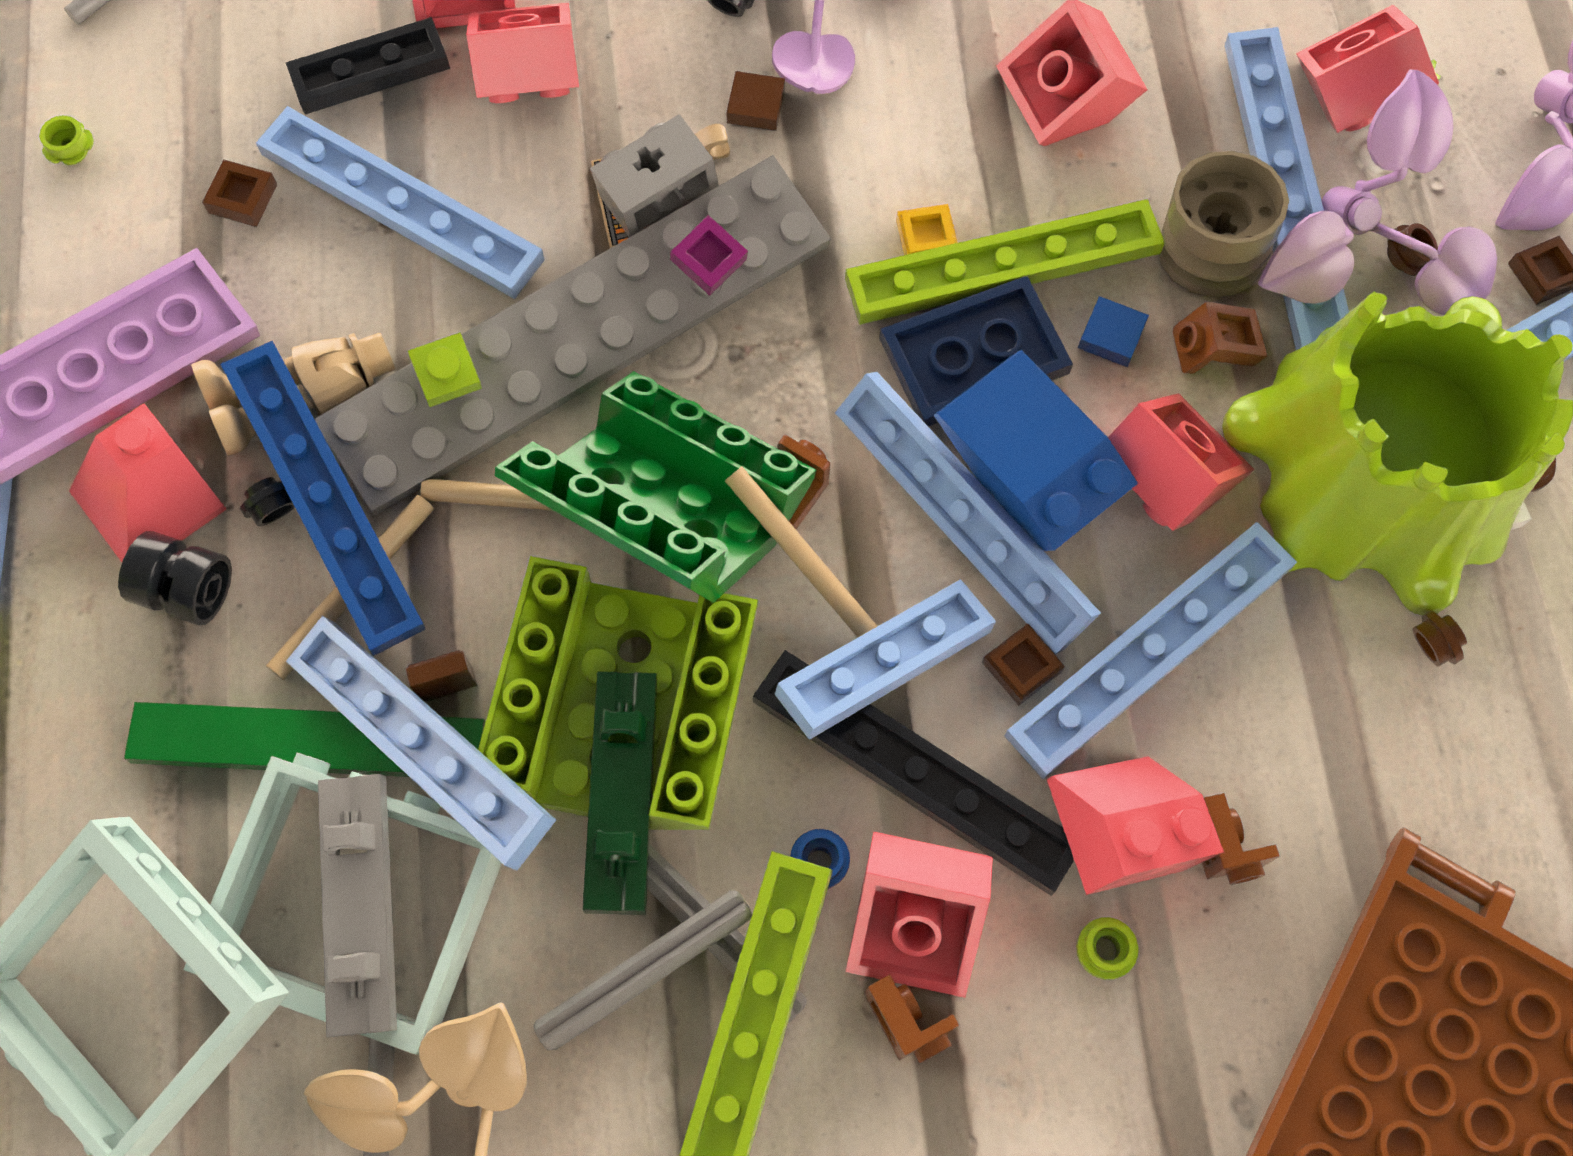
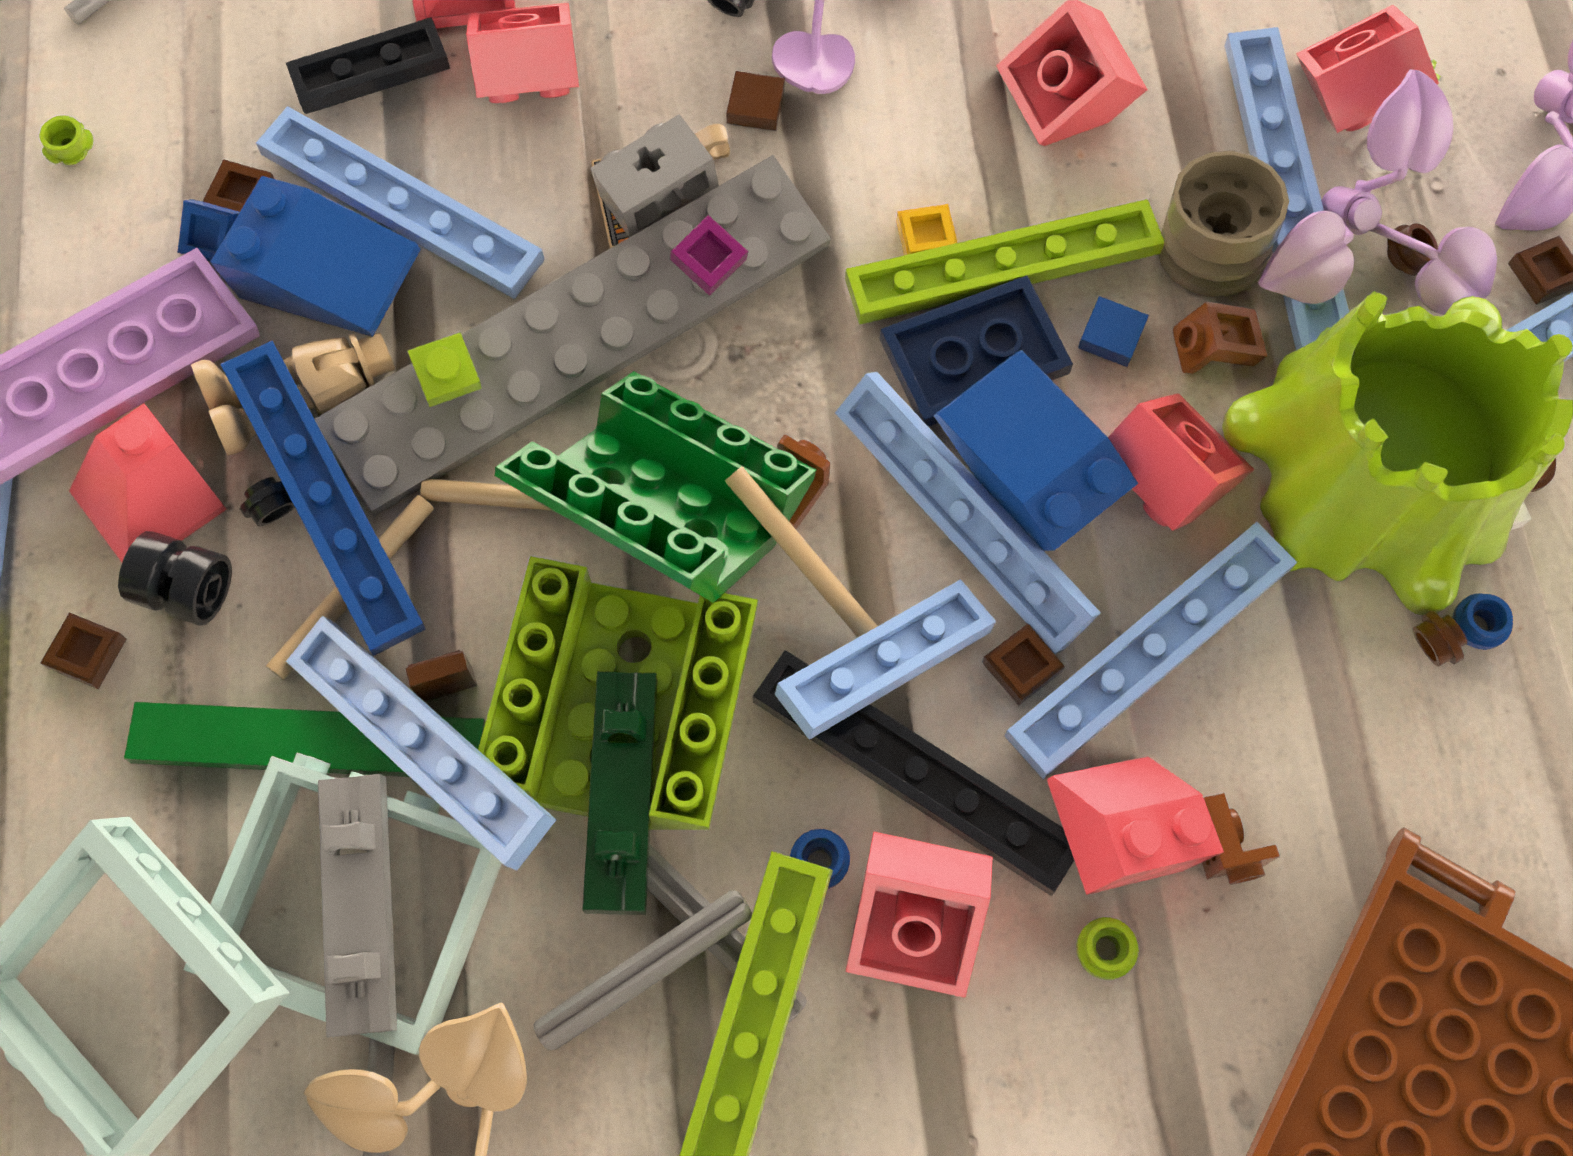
dark orange bracket [864,975,959,1064] -> none
none -> reddish brown tile [40,612,127,690]
none -> blue tile [177,199,240,261]
none -> blue slope [210,176,421,337]
none -> blue plate [1452,593,1513,650]

